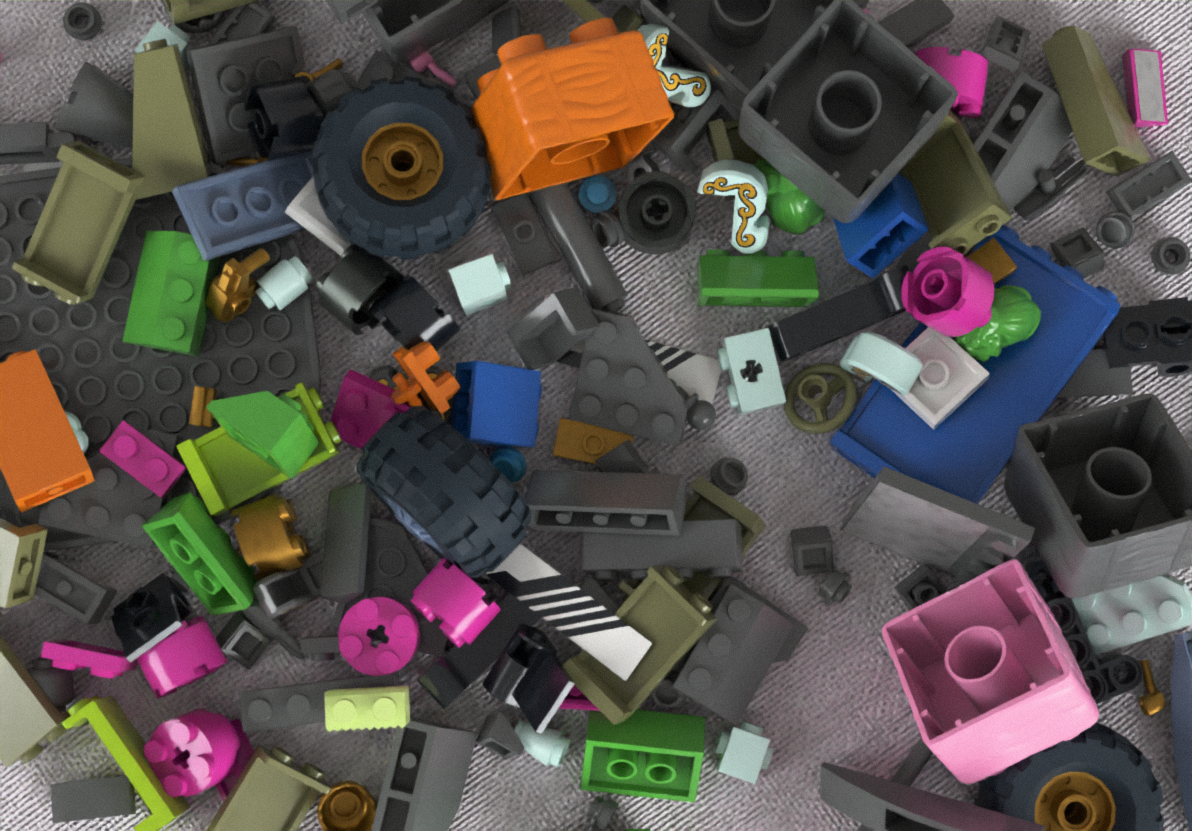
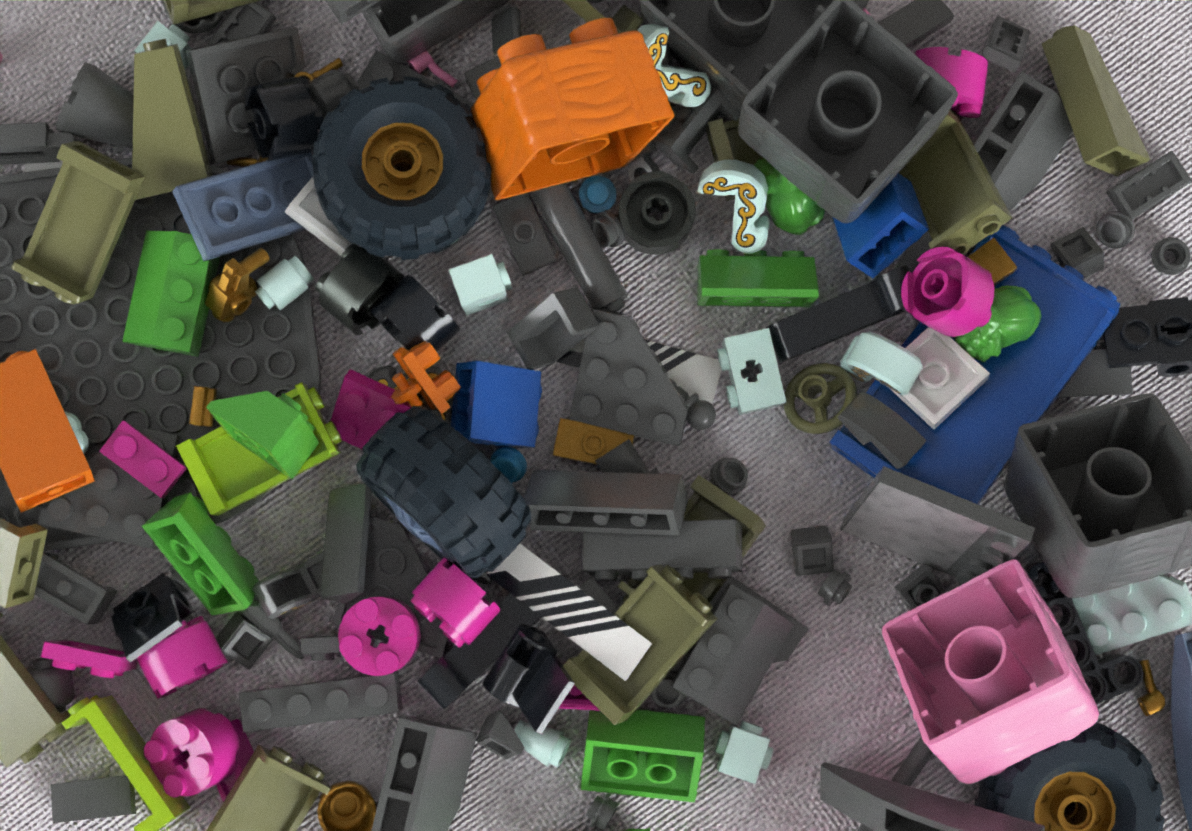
dark grey plate [63,2,102,40] -> none
pearl gold brick [231,494,311,581] -> none
yellowish green brick [324,686,410,732] -> none
dark grey piece [1014,157,1087,221] -> none
slope [1122,49,1168,128] -> none
none -> dark grey slope [837,391,926,470]

